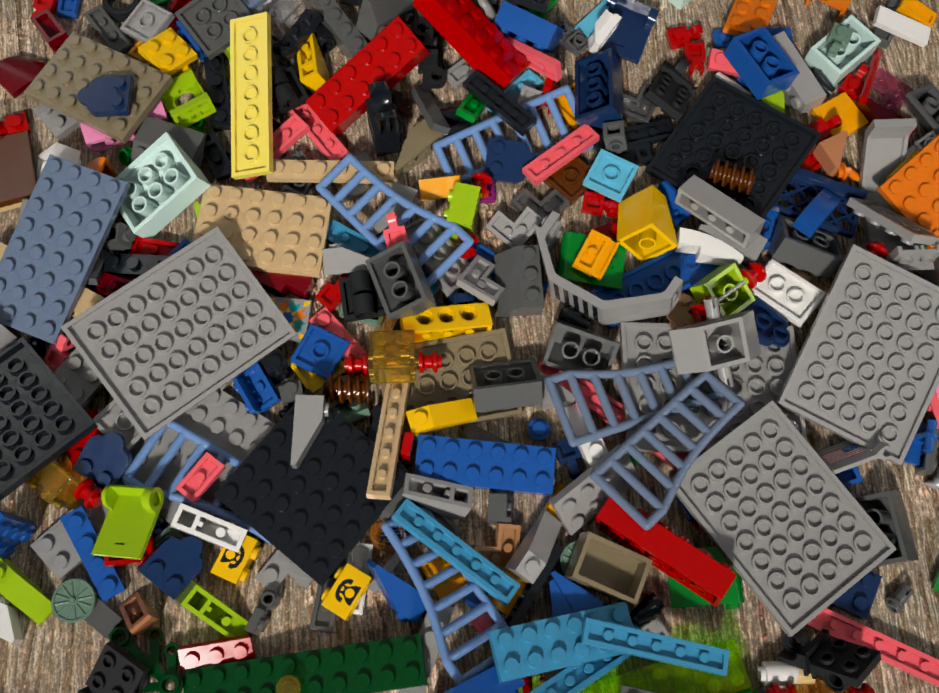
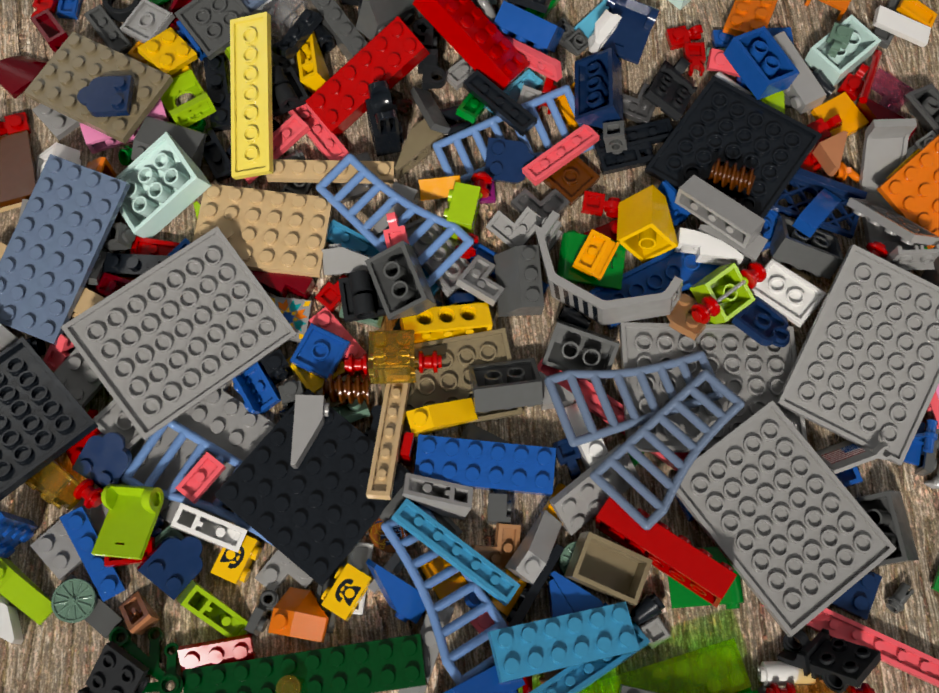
blue plate [527,418,550,441] -> none
dark azure plate [580,617,730,676] -> none
medium azure plate [582,149,639,203] -> none
light grey slope [668,297,761,388] -> none
none -> orange slope [268,587,329,643]

